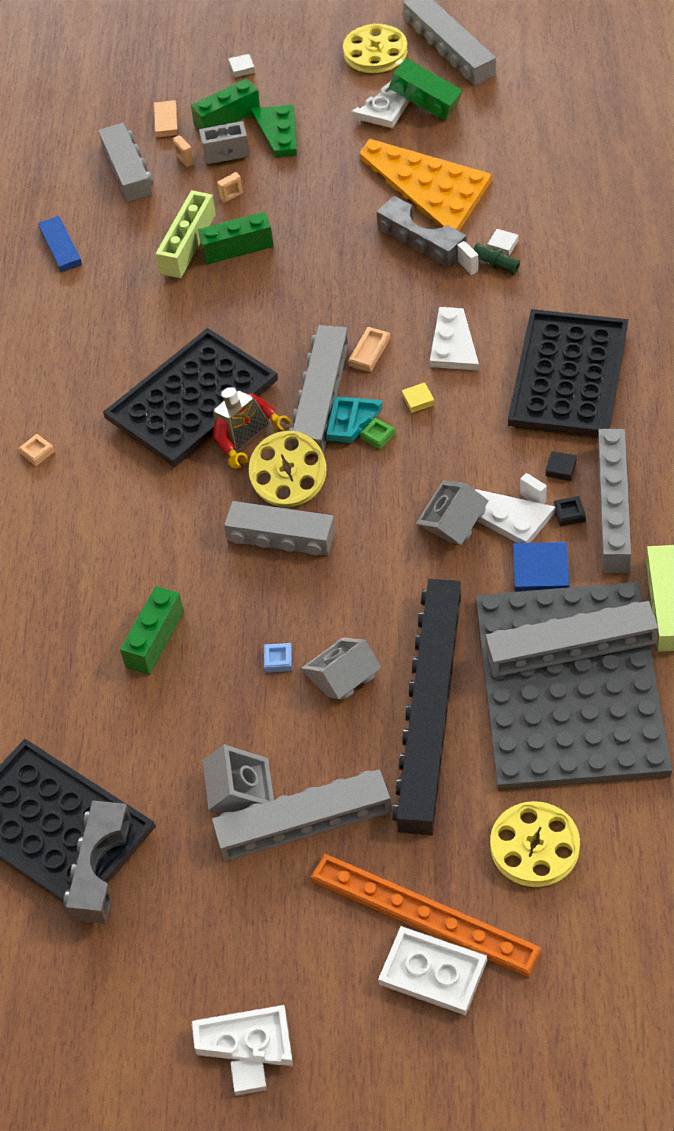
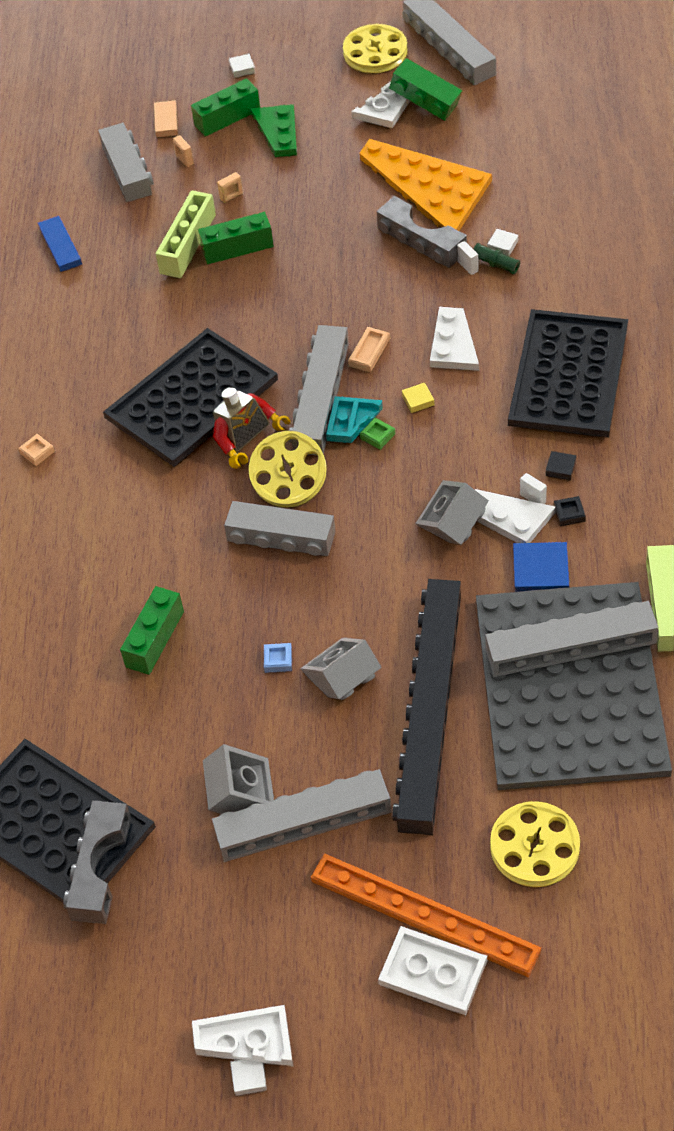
light grey brick [199,121,250,164] -> none
light grey brick [597,429,631,573] -> none

